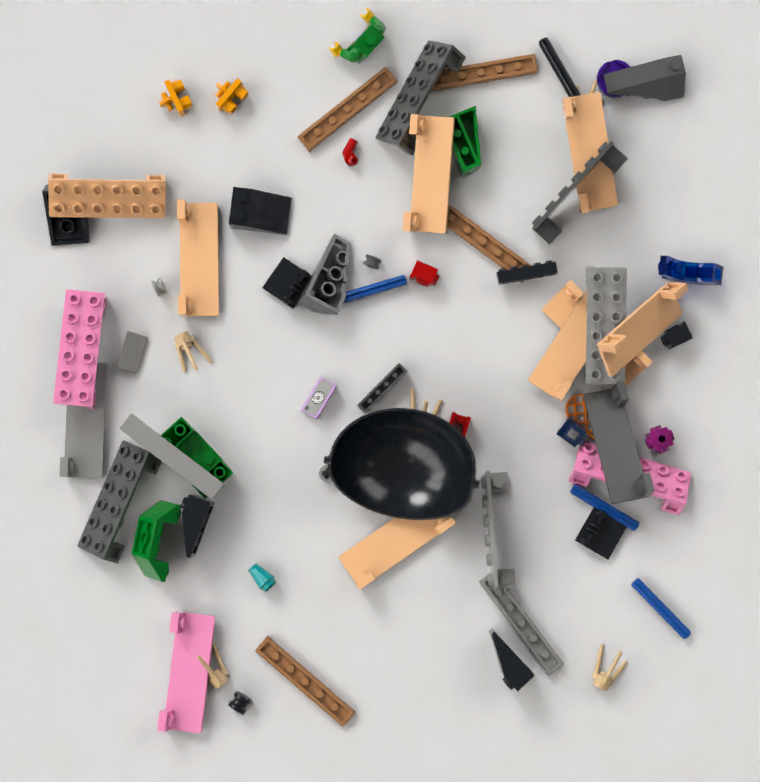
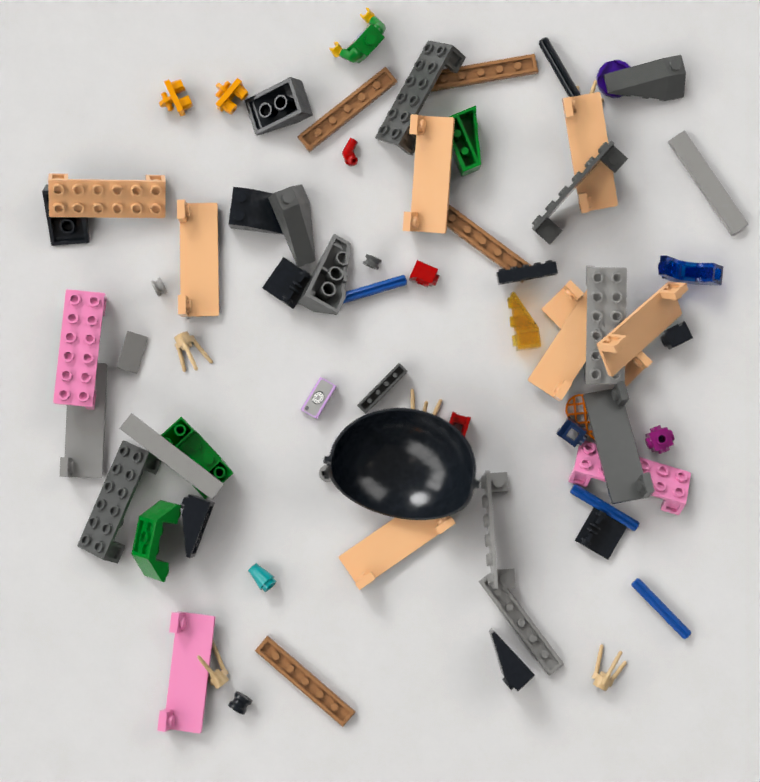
none -> black slope [244,77,313,136]
none -> dark grey wedge [268,184,316,268]
none -> clear yellow slope [507,292,541,351]
none -> light grey tile [668,130,748,236]

